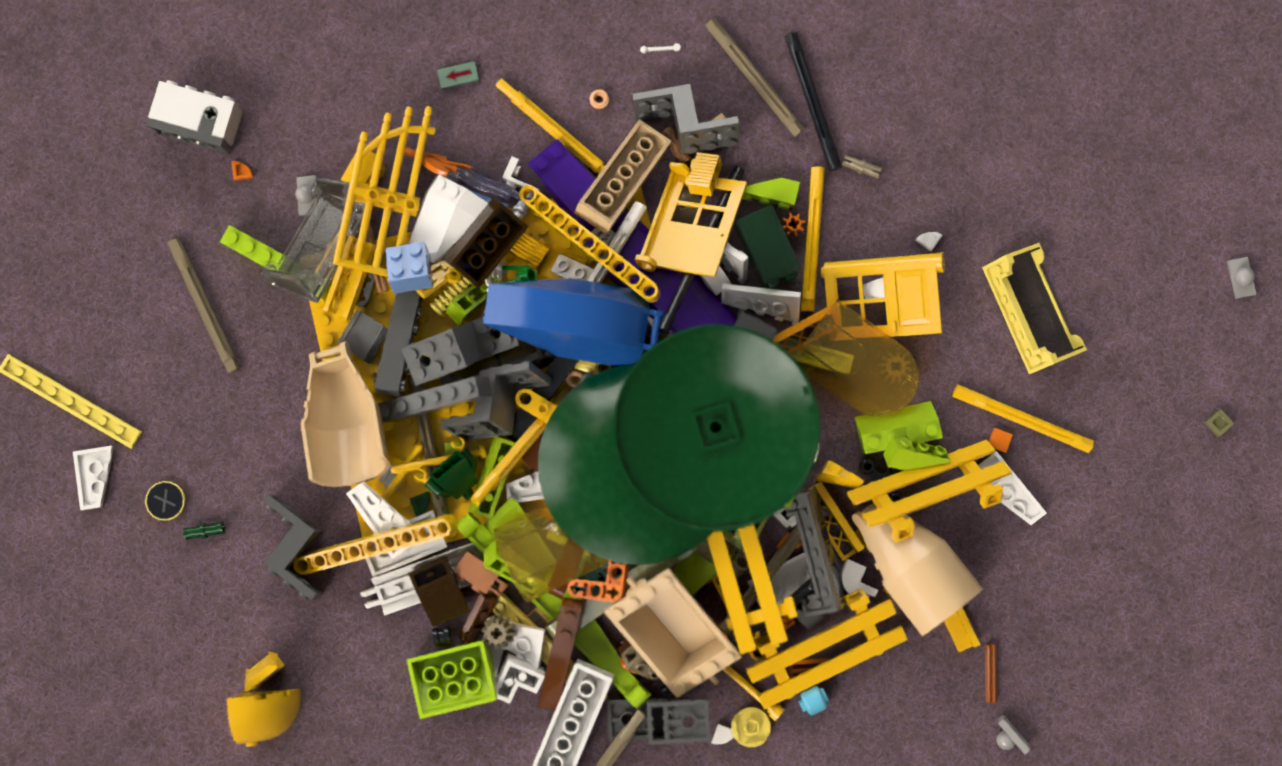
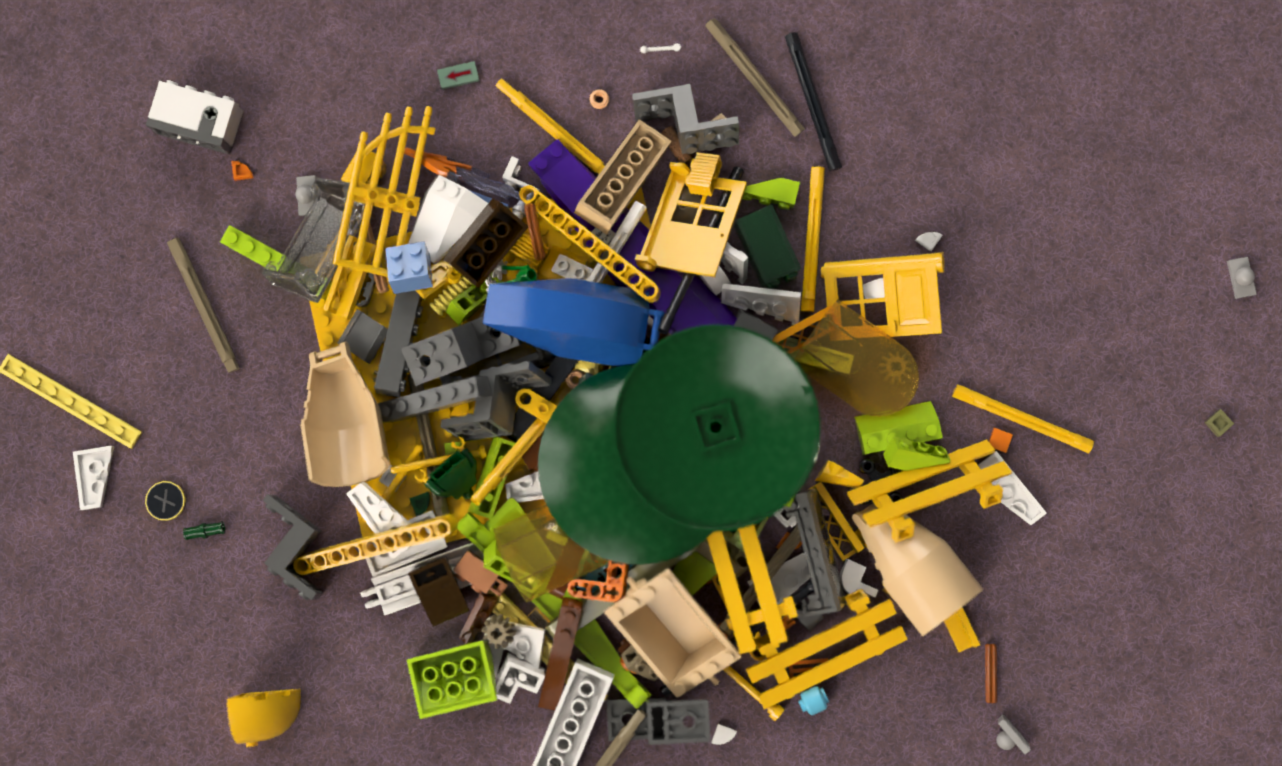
yellow slope [244,651,285,692] -> none
black wheel [432,625,452,648] -> none
light yellow tile [731,707,771,747] -> none
orange gear [781,213,805,238] -> none
dark tan pin [842,154,882,179] -> none
windscreen [982,243,1087,374] -> none
none -> dark orange axle [524,203,545,261]

